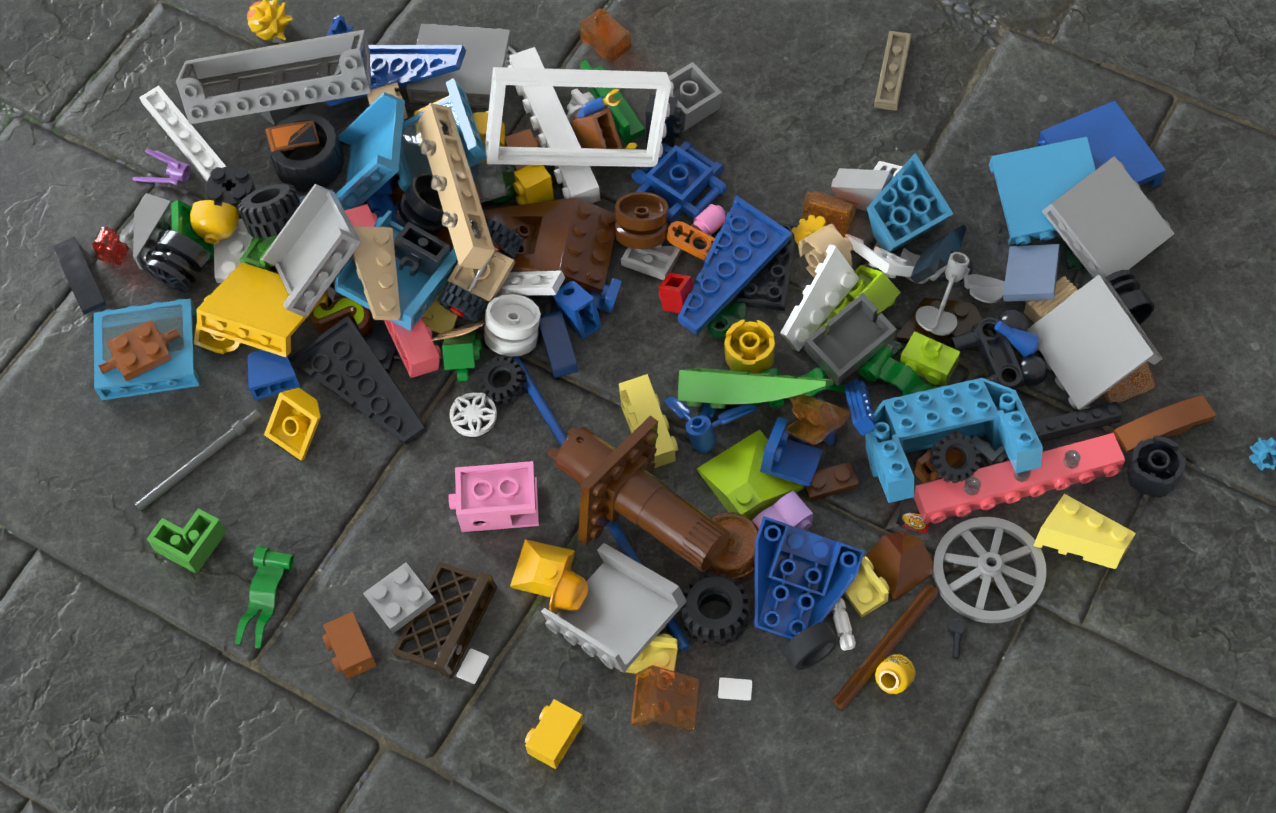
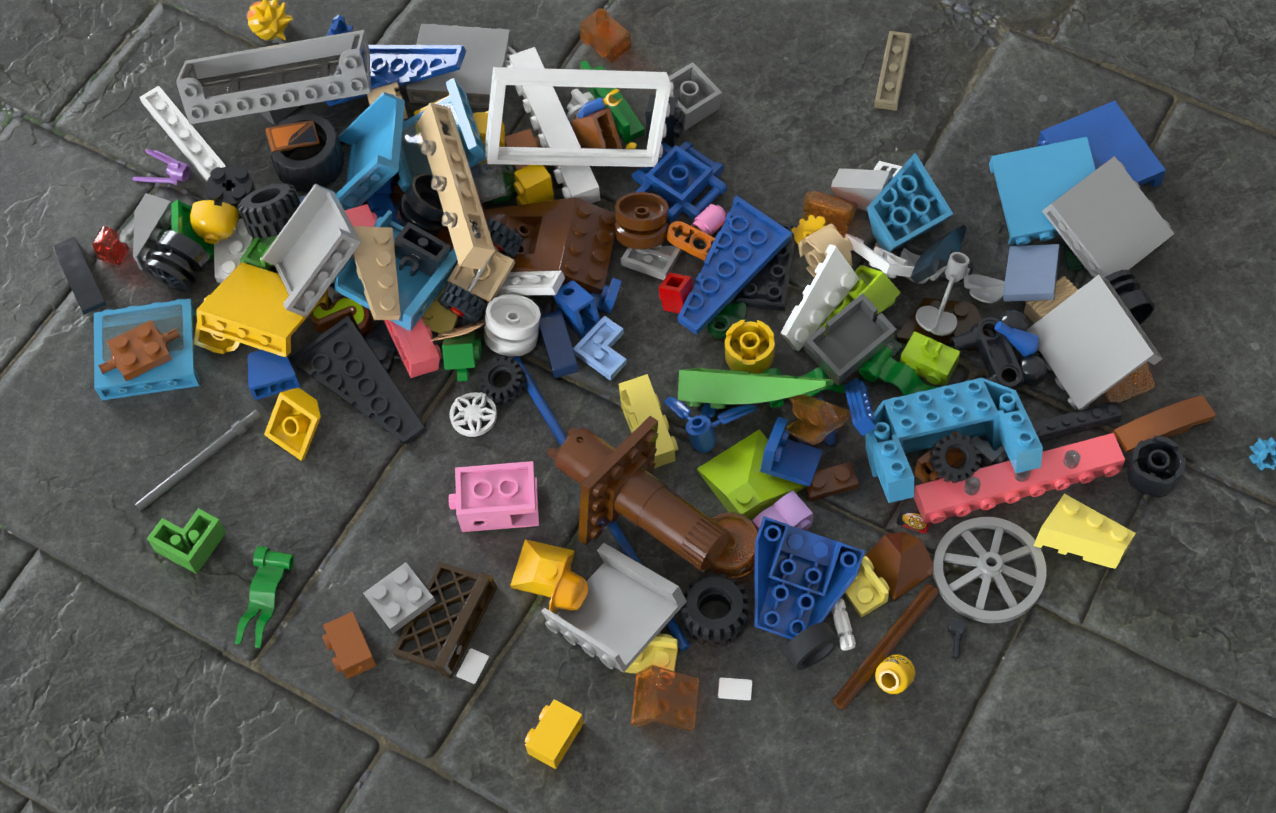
none -> light blue plate [573,316,627,381]

